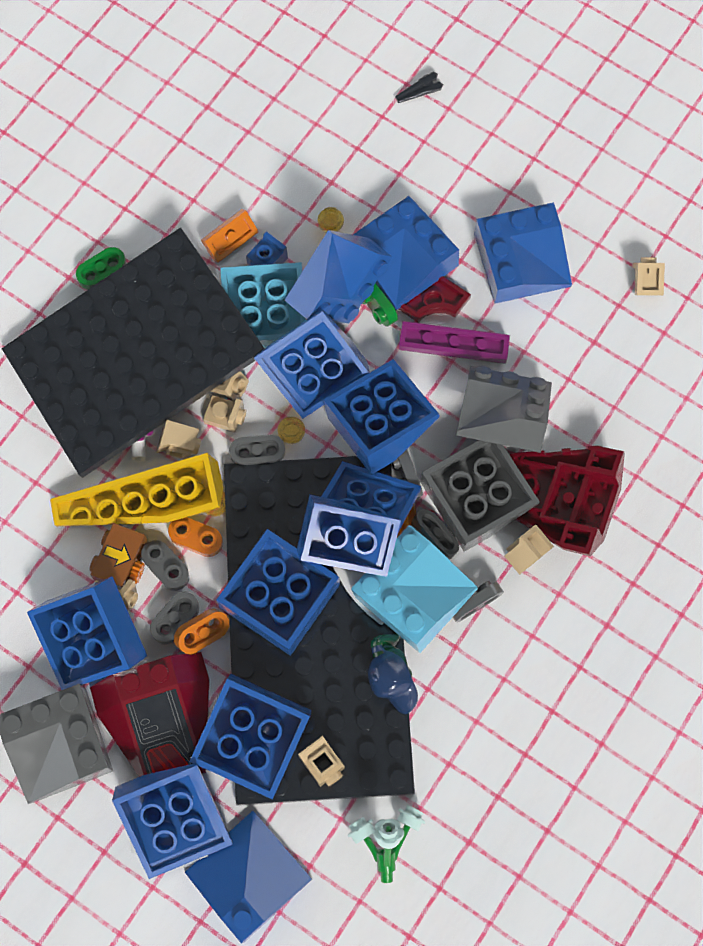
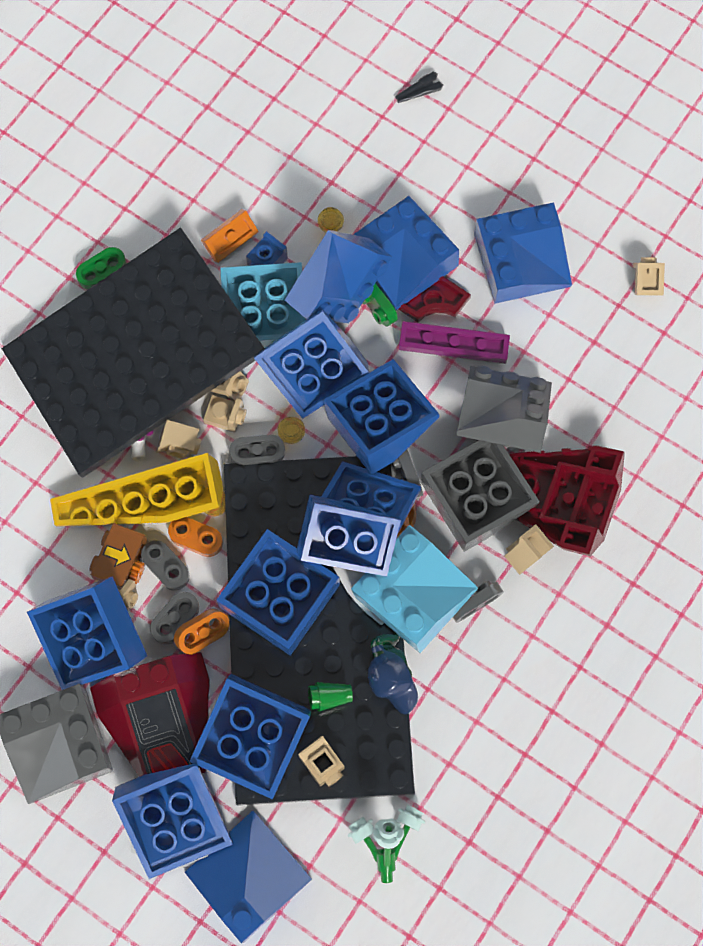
dark grey plate [411,509,459,560] -> none
none -> green cone [308,682,353,712]

